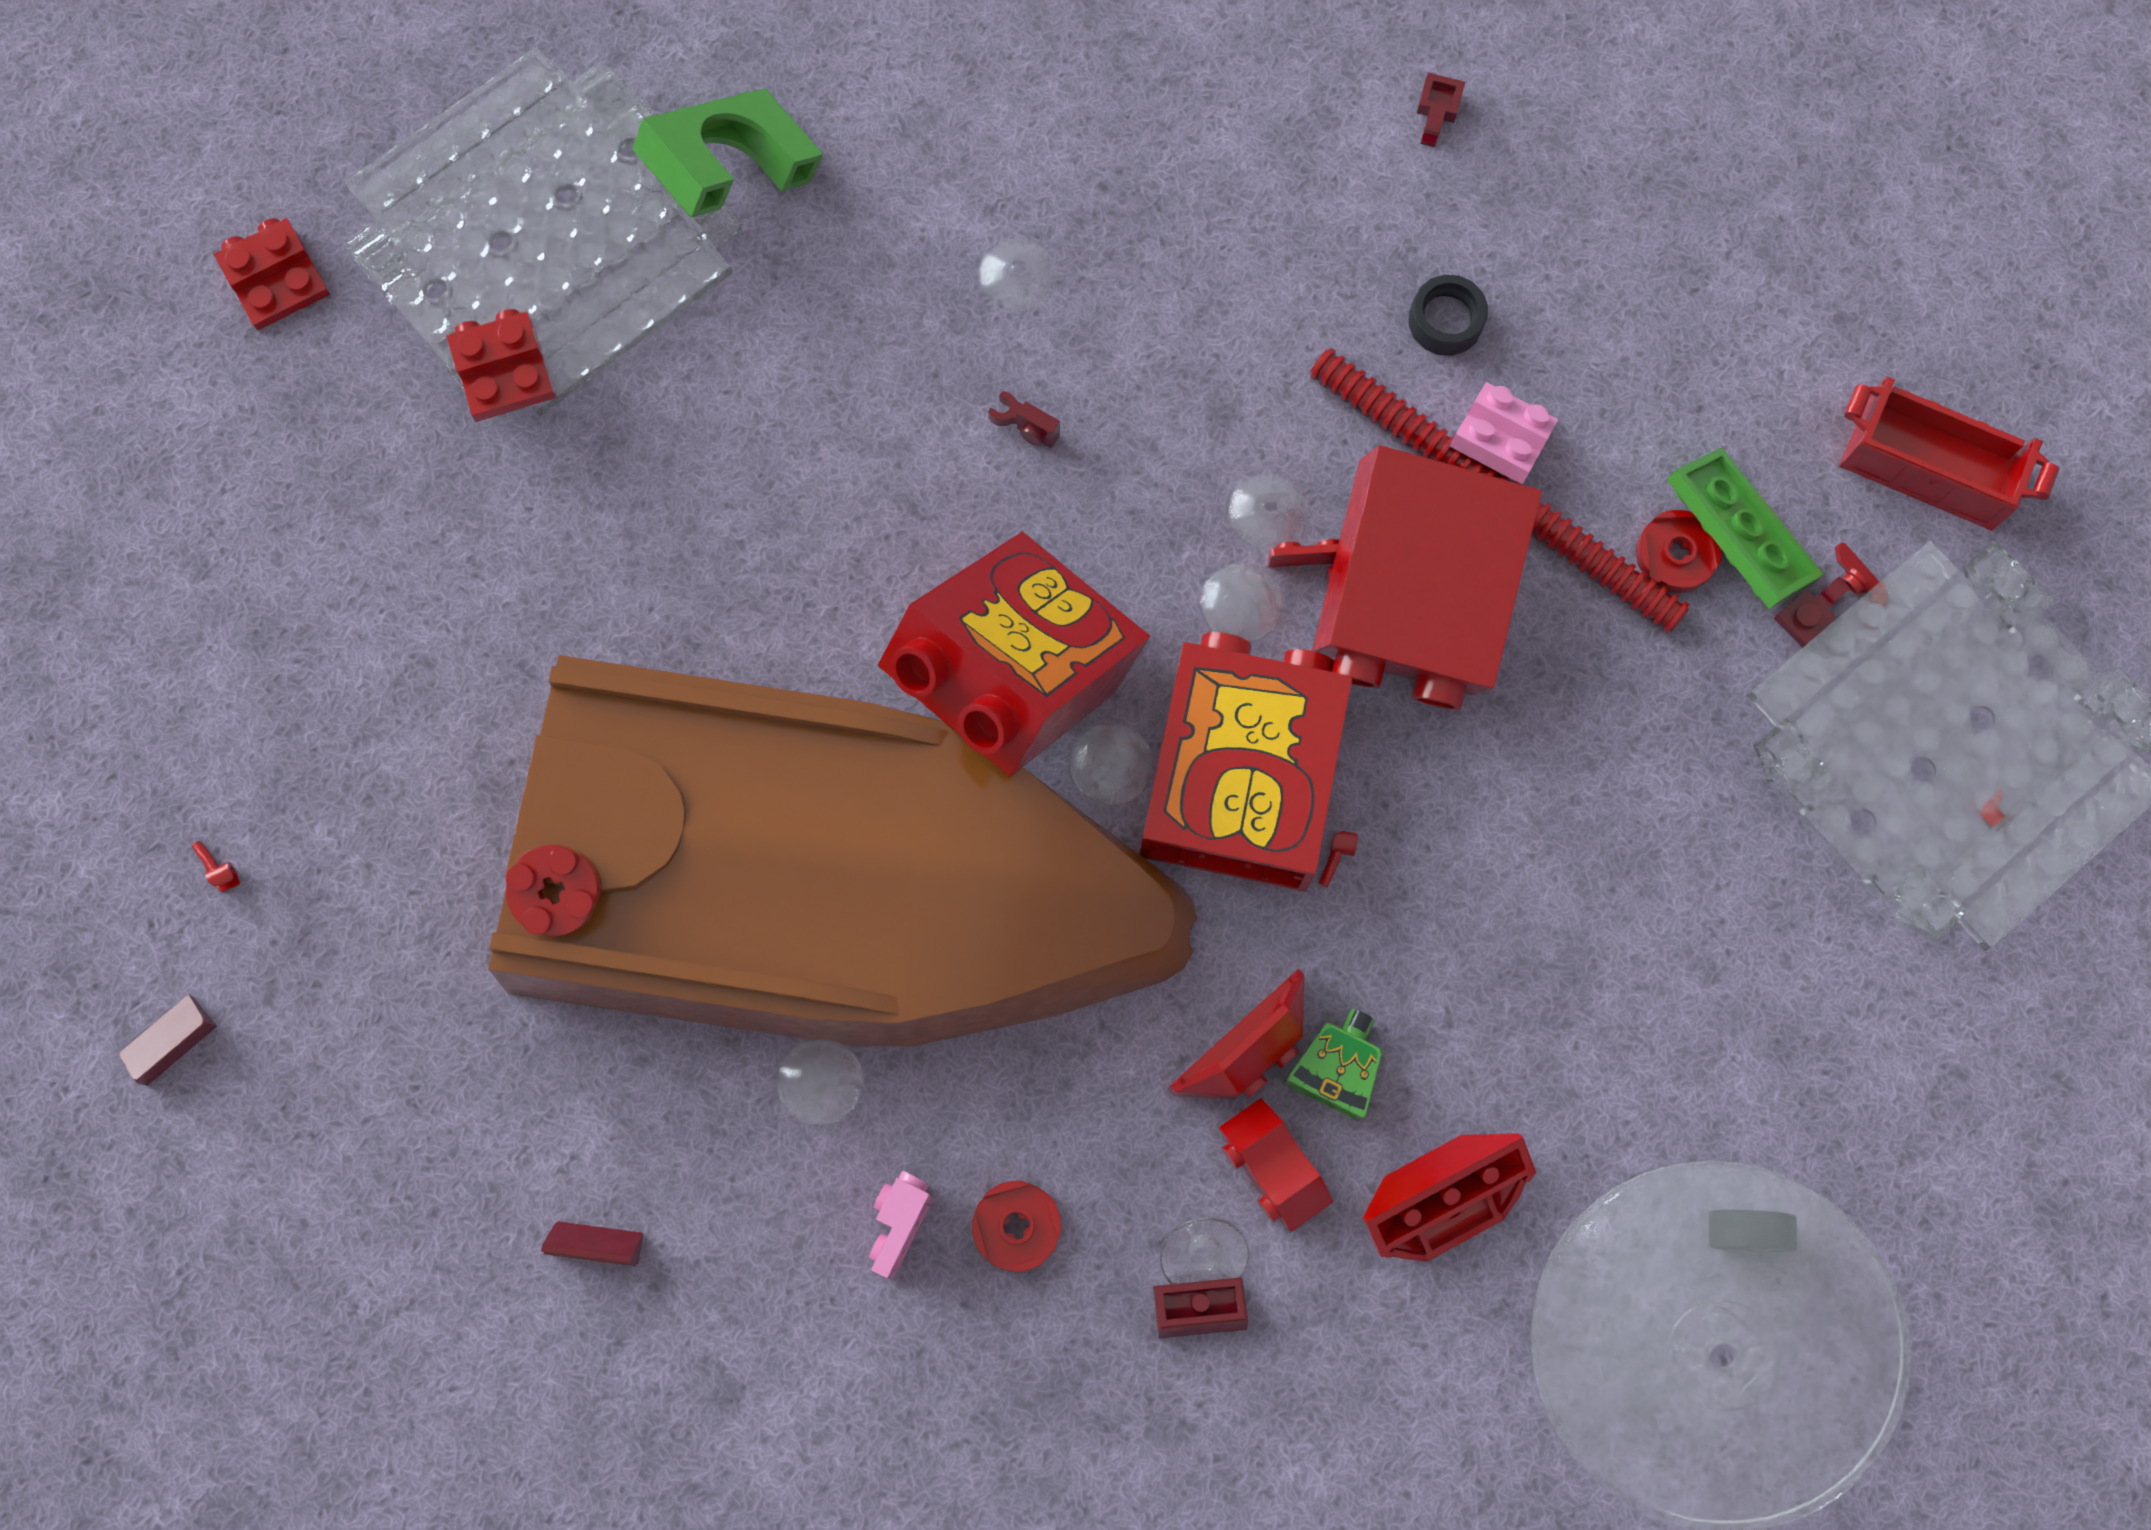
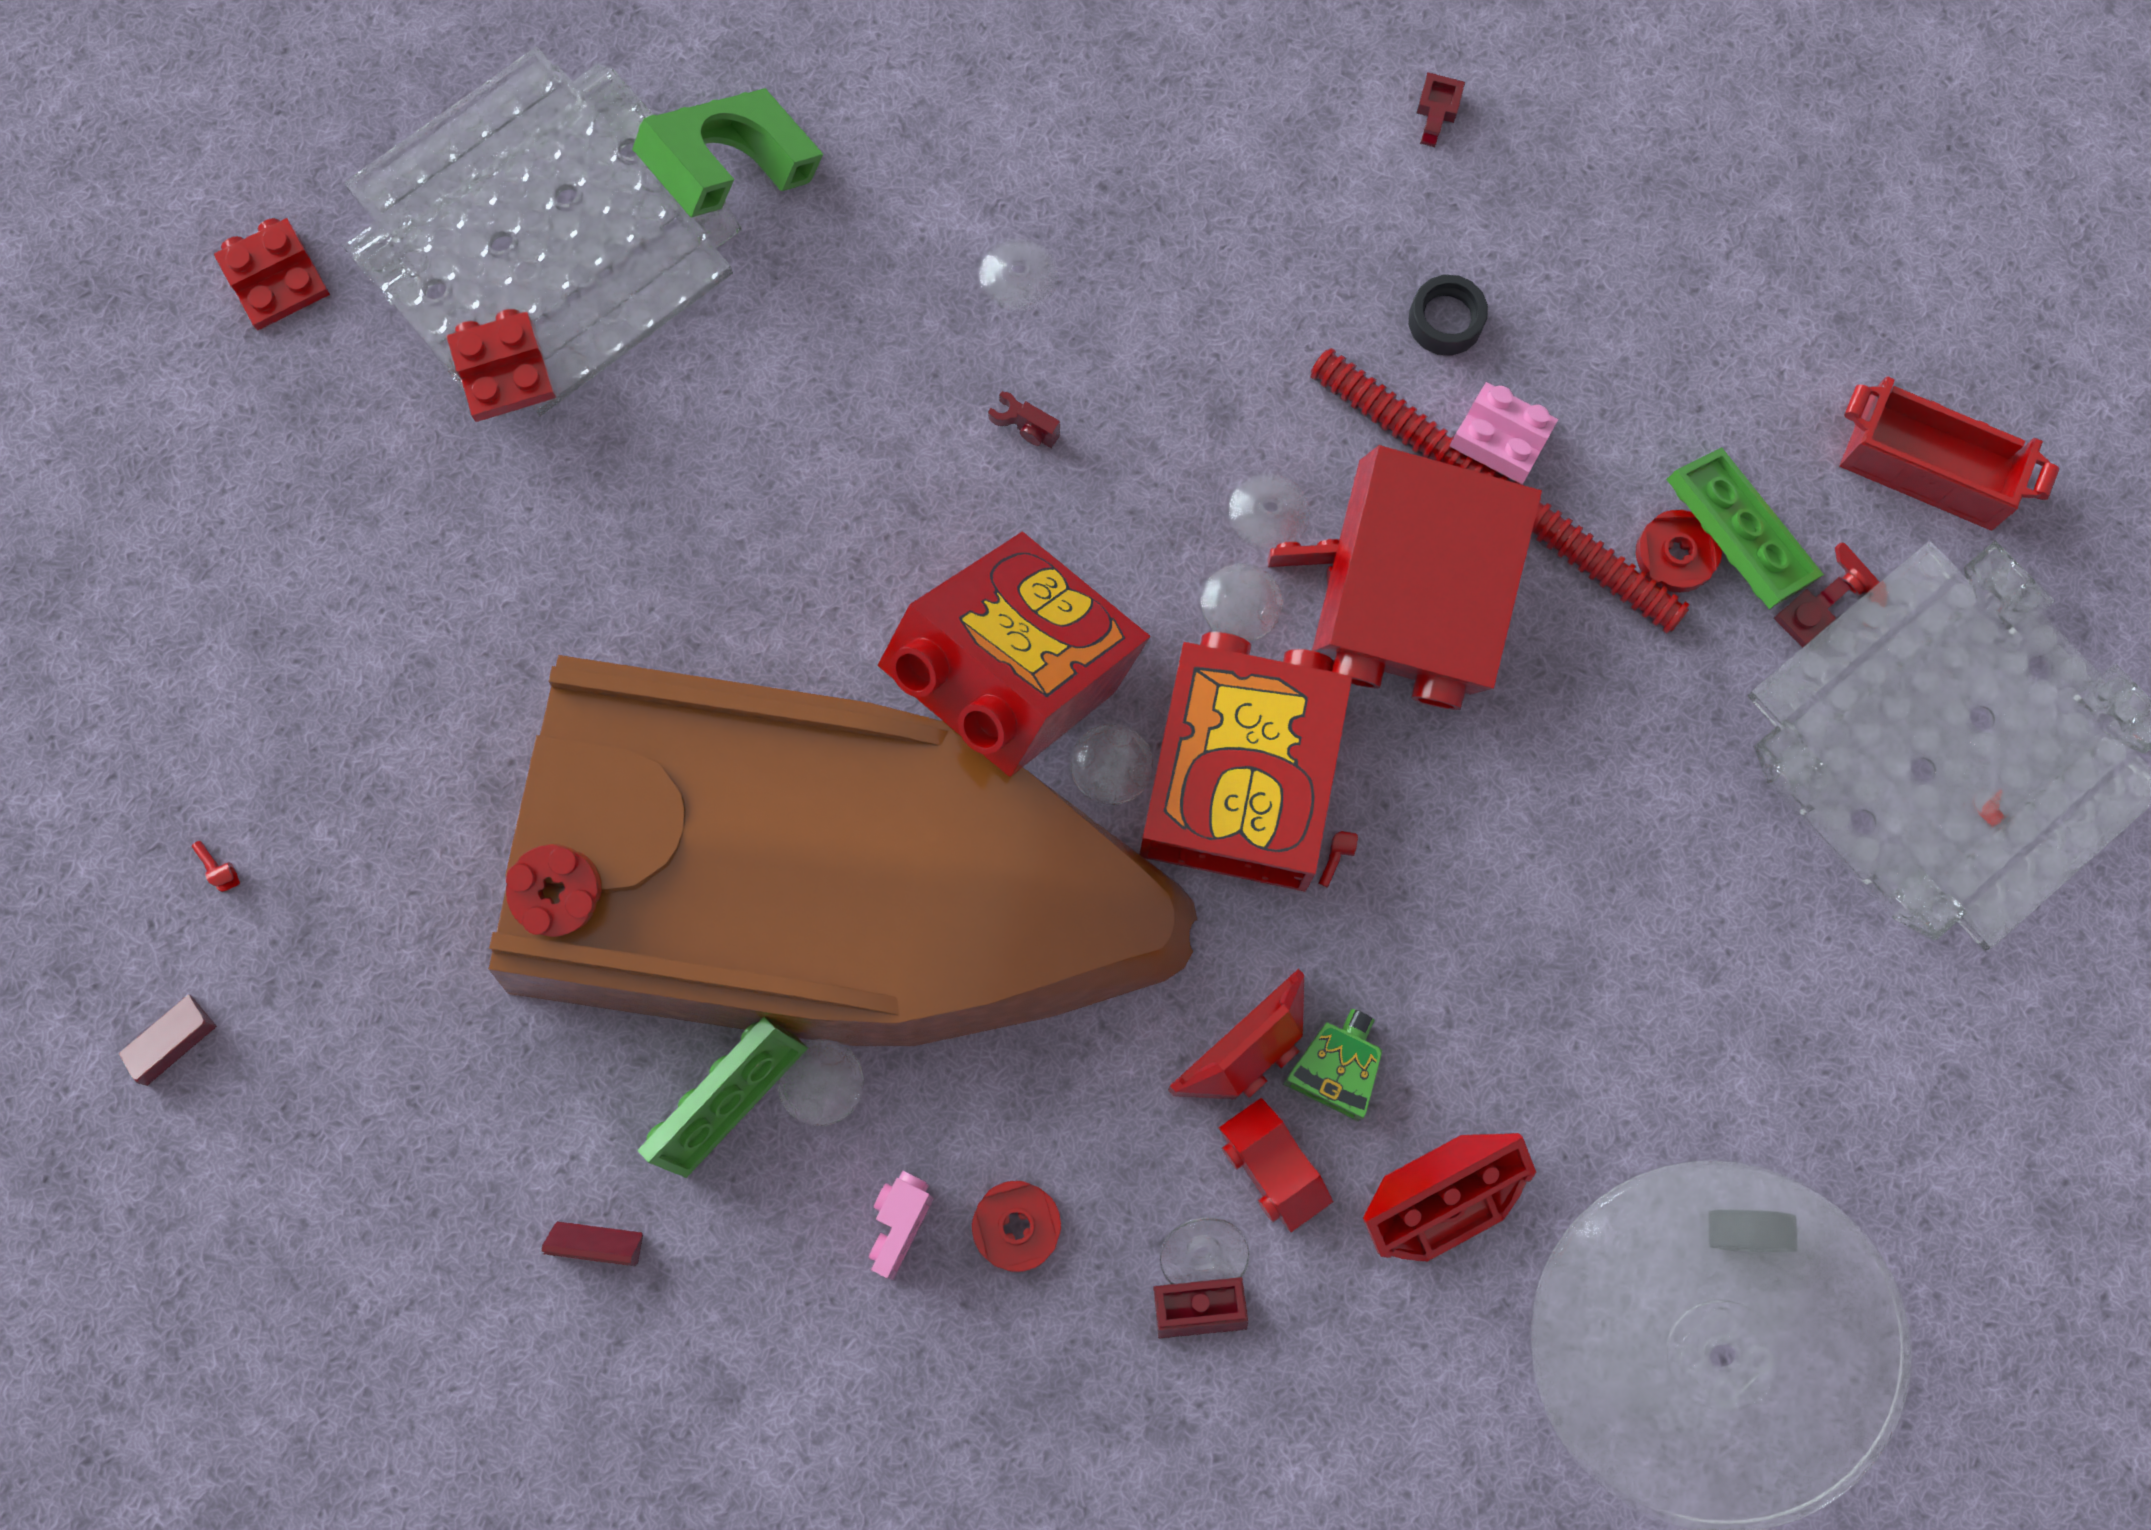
none -> bright green plate [637,1017,808,1178]

